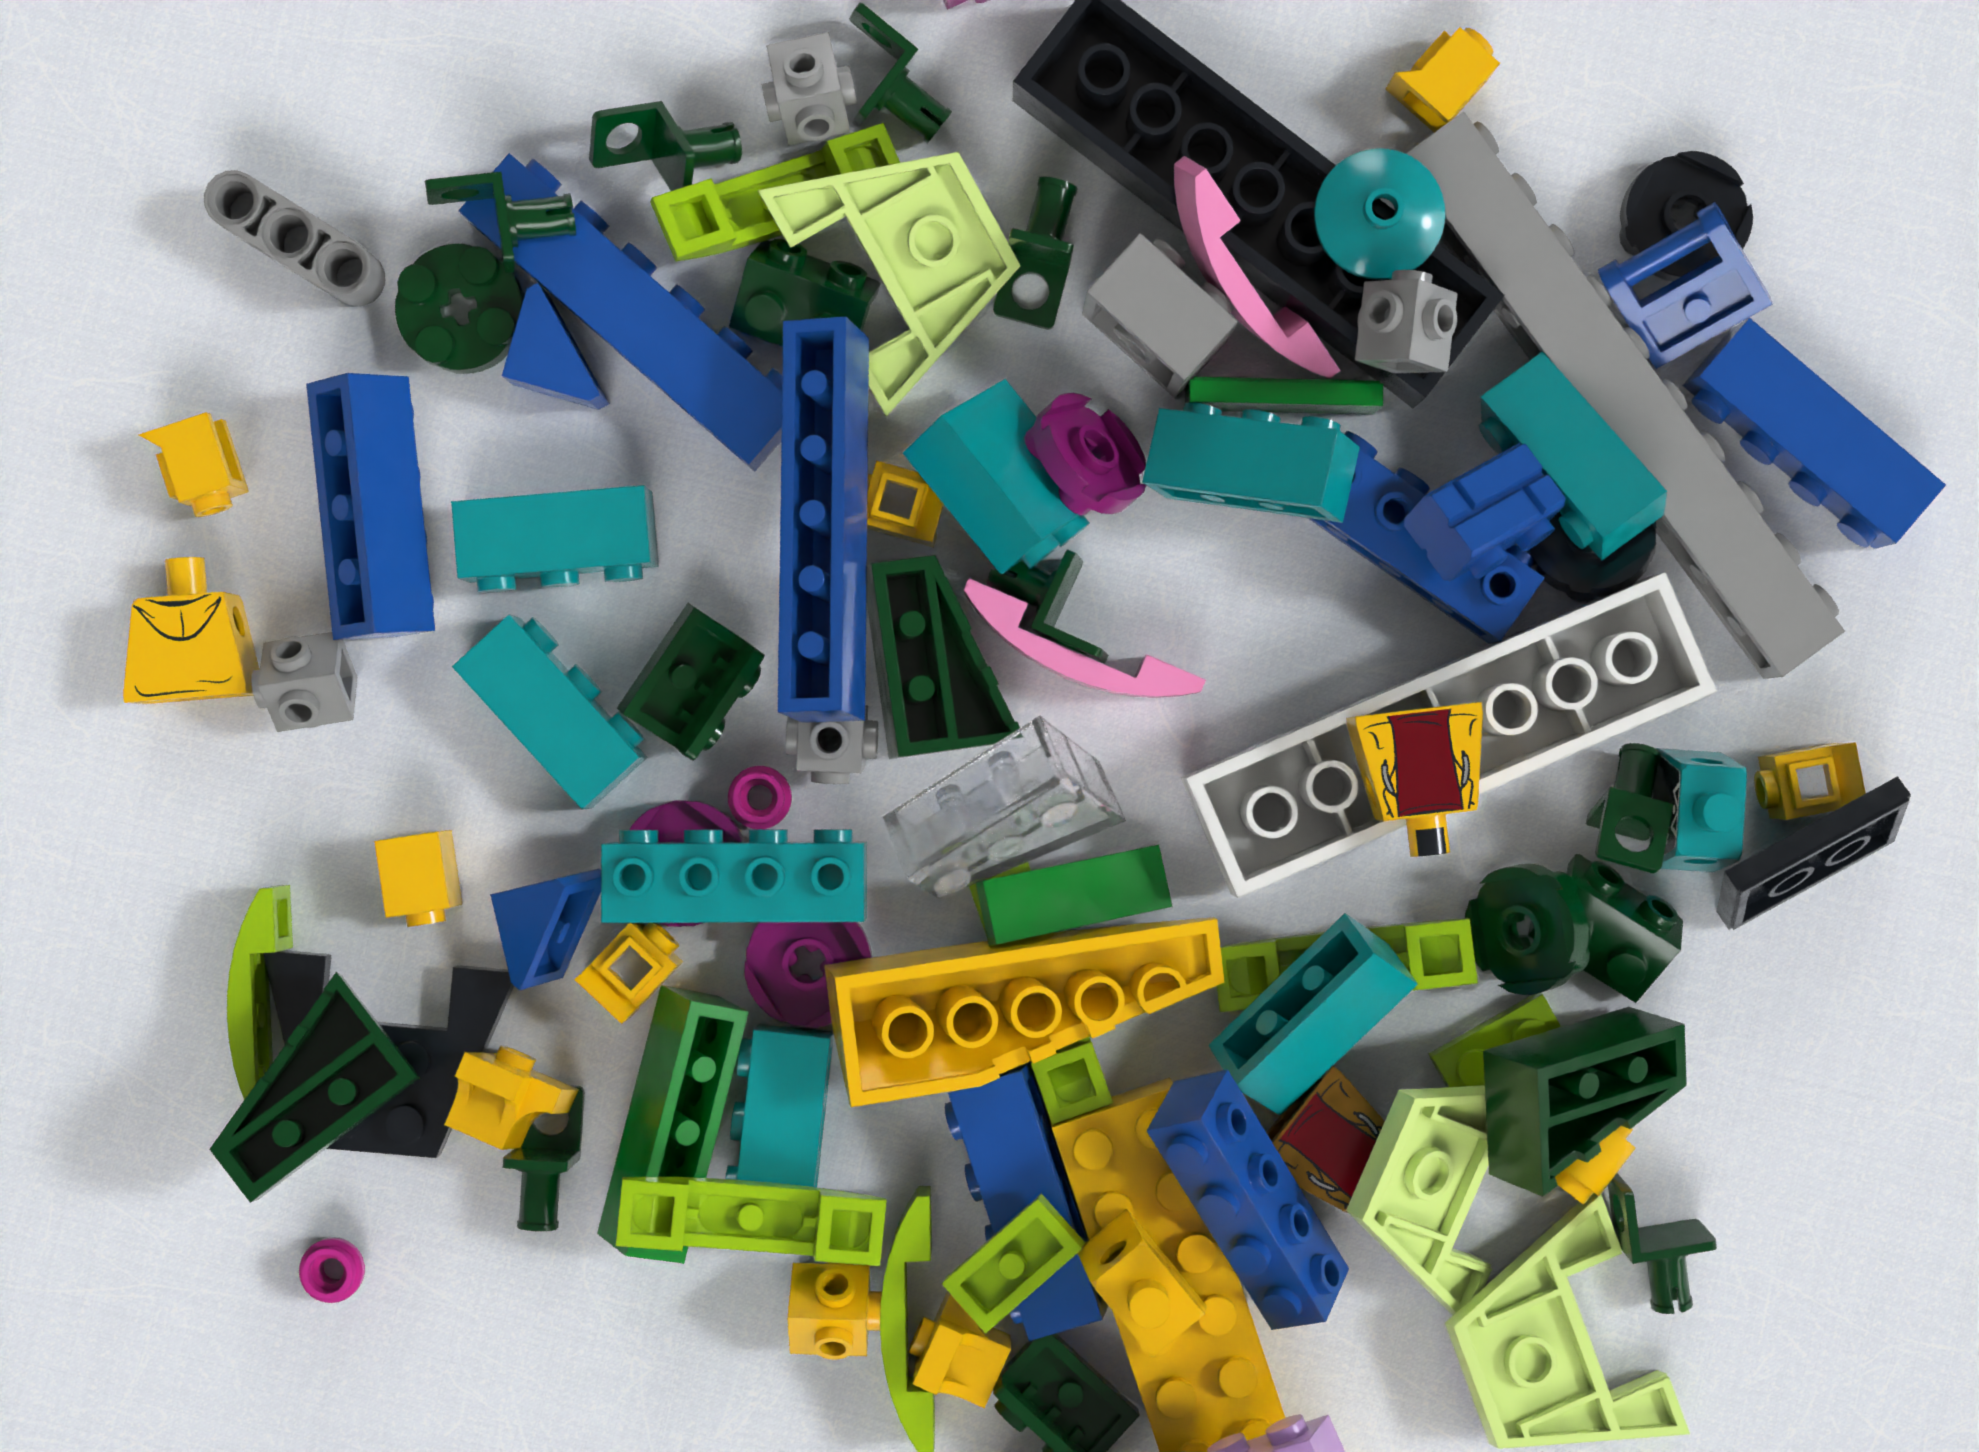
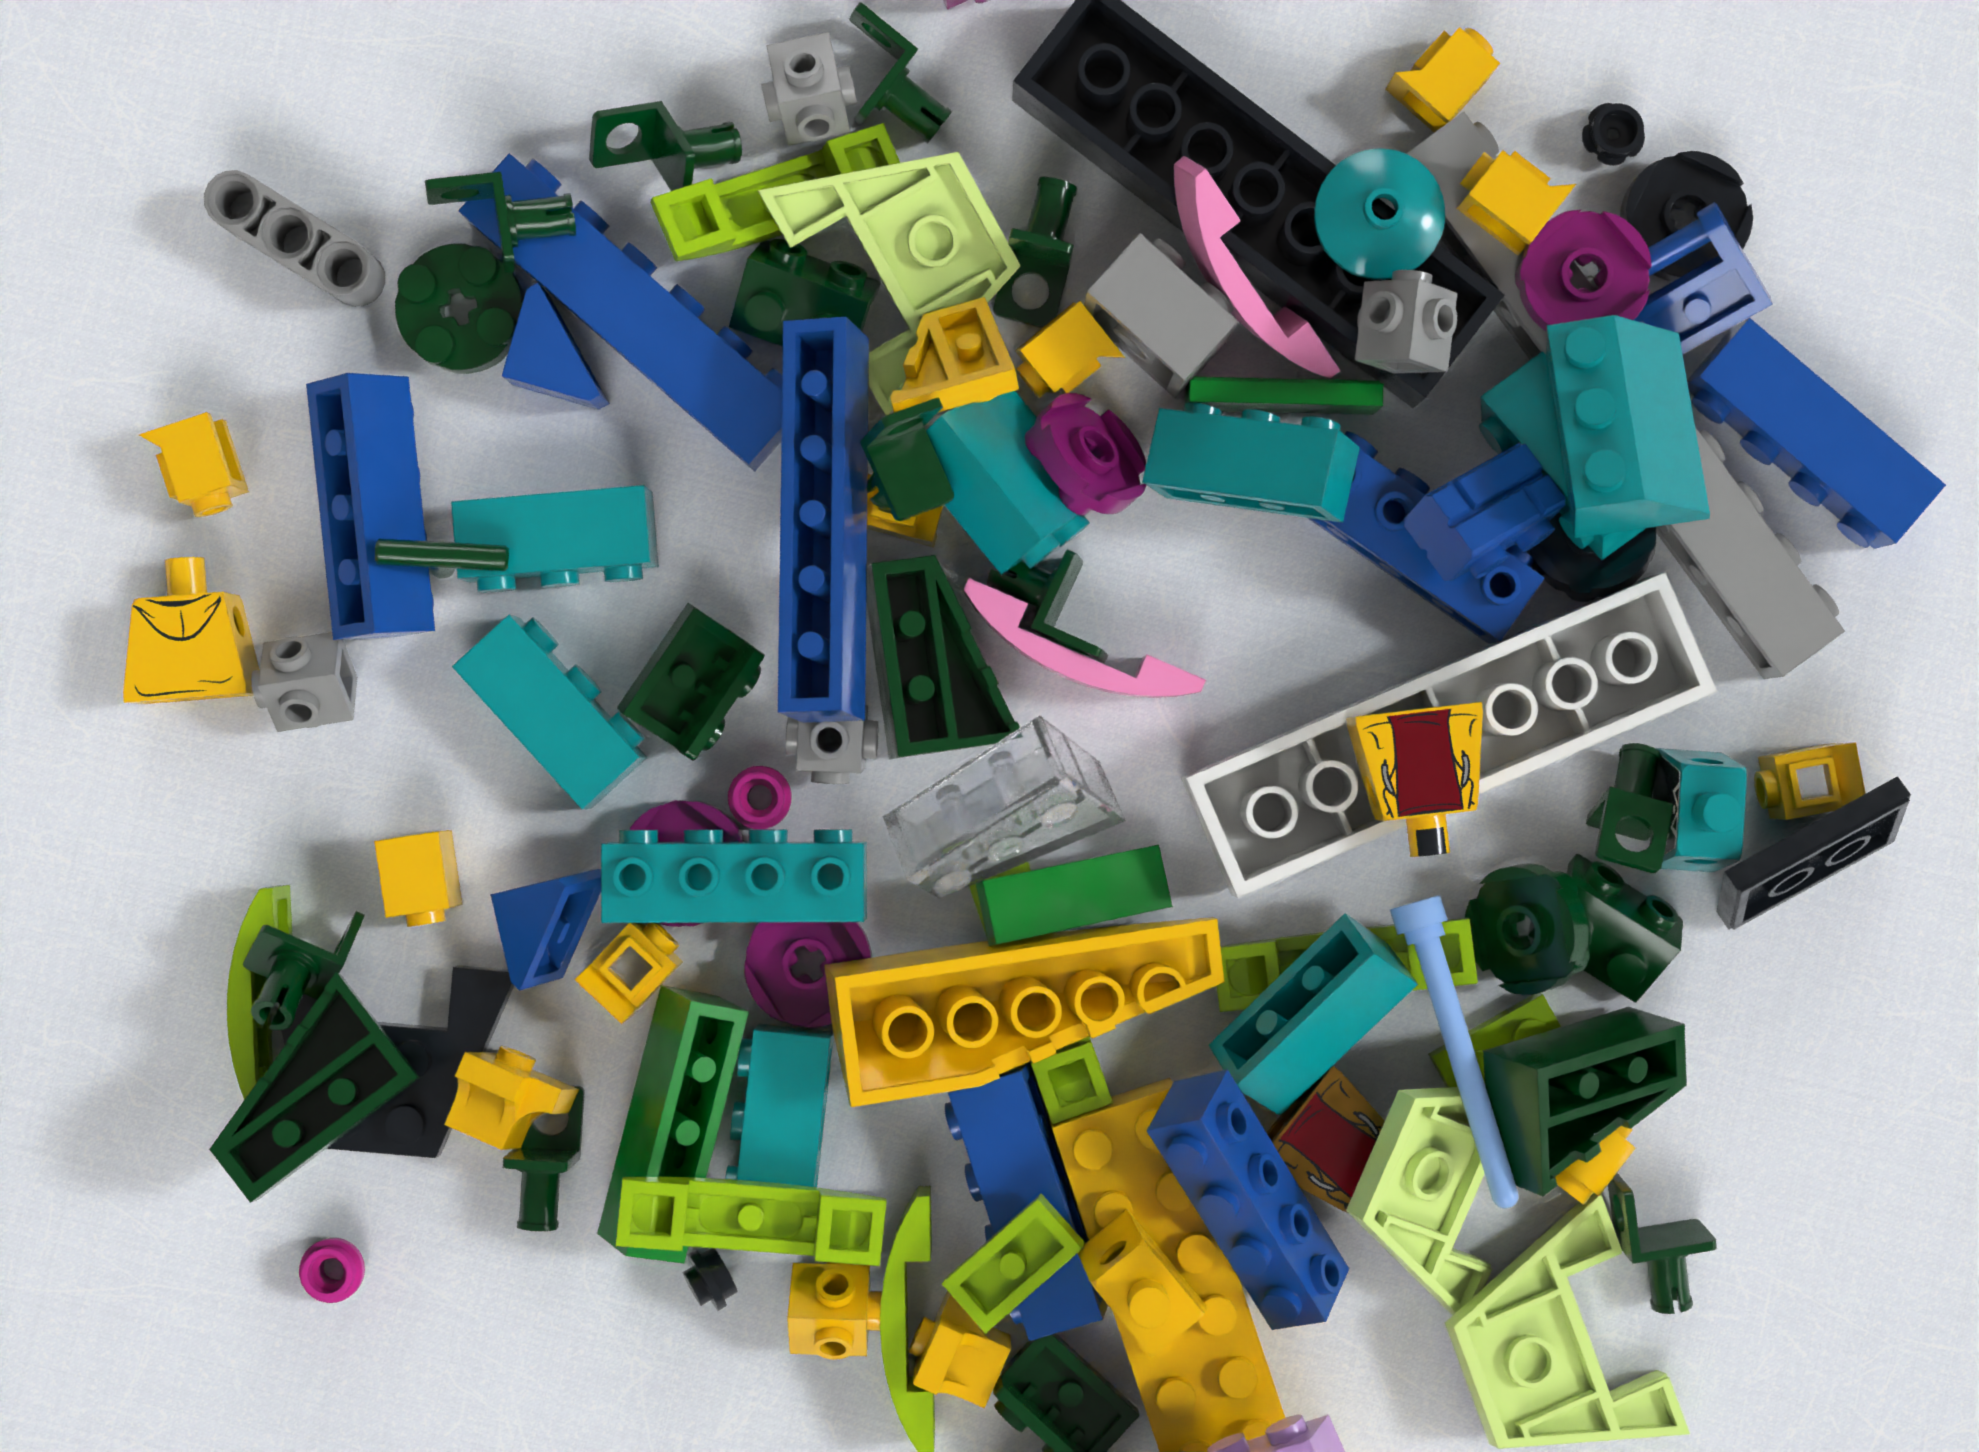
none -> dark green bracket [243,911,365,1030]
none -> dark green piece [375,539,509,579]
none -> black plate [682,1248,738,1311]
none -> dark green bracket [860,397,954,521]
none -> yellow wing [890,297,1019,413]
none -> yellow window [1015,301,1125,399]
none -> light blue piece [1390,895,1518,1209]
none -> yellow window [1456,150,1576,256]
none -> magenta plate [1515,209,1652,332]
none -> teal slope [1546,315,1710,538]
none -> black plate [1582,103,1645,166]

